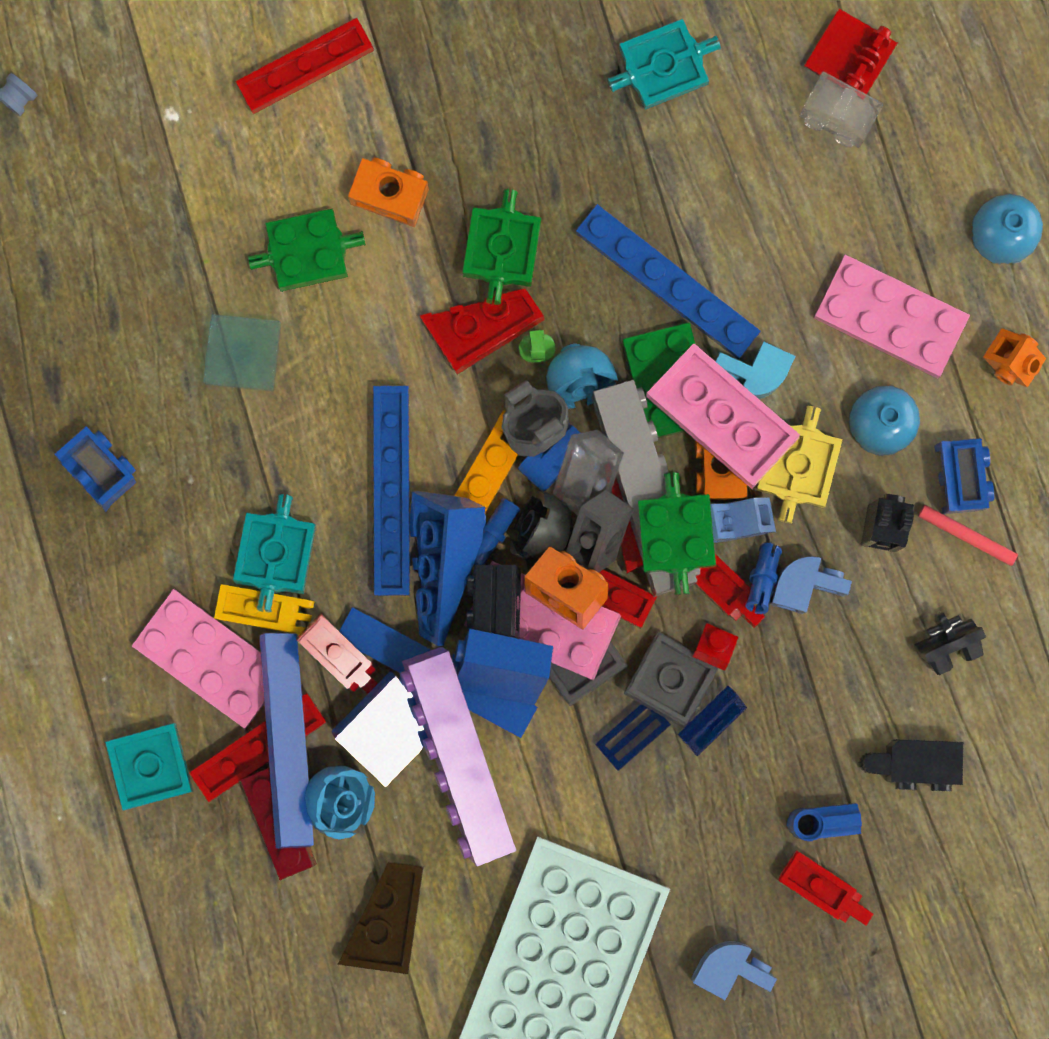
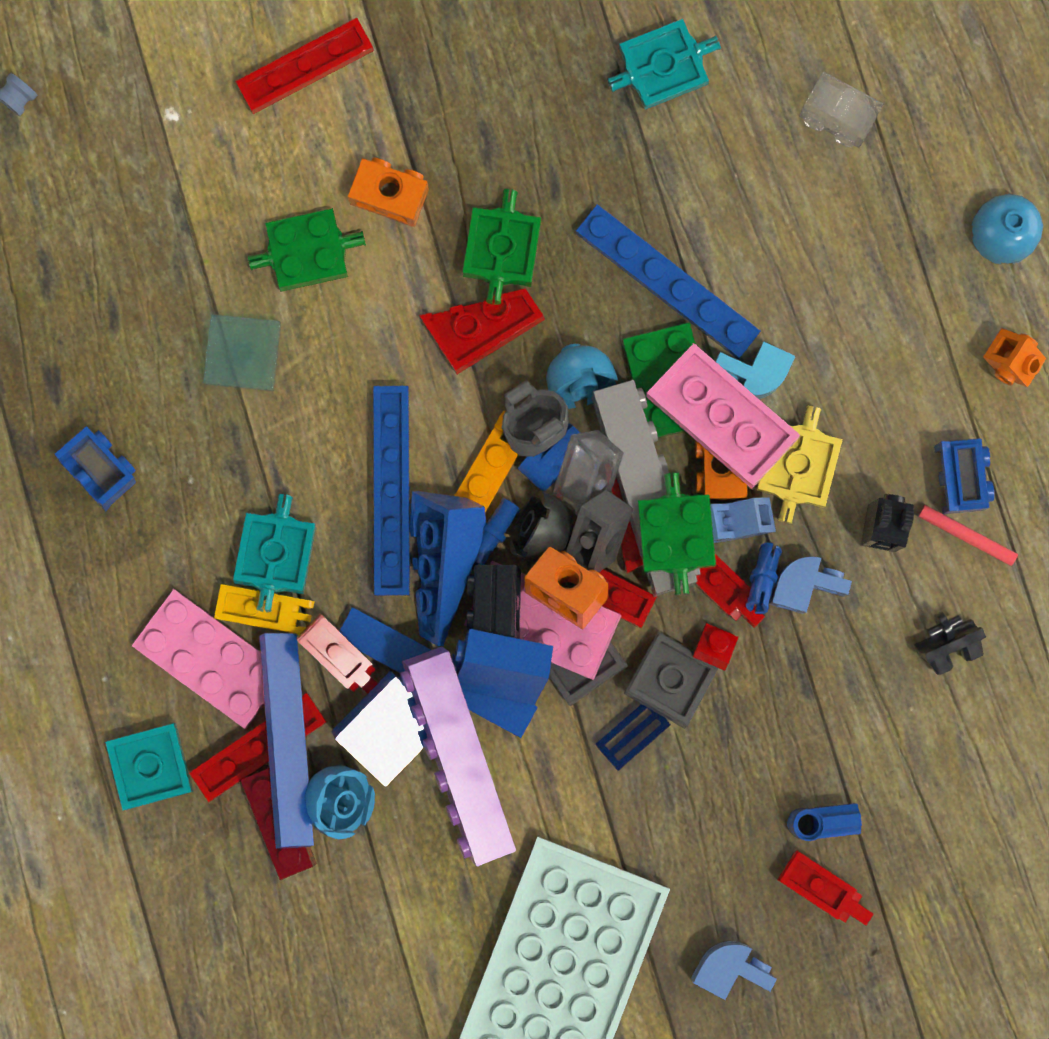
dark brown wing [337,861,424,974] -> none
bright green piece [519,330,555,363] -> none
clear blue tile [677,686,747,756] -> none
red hinge [804,8,898,101] -> none
bright pink plate [814,255,970,379] -> none
dark azure cylinder [849,386,920,456] -> none
black hinge [858,739,964,791] -> none

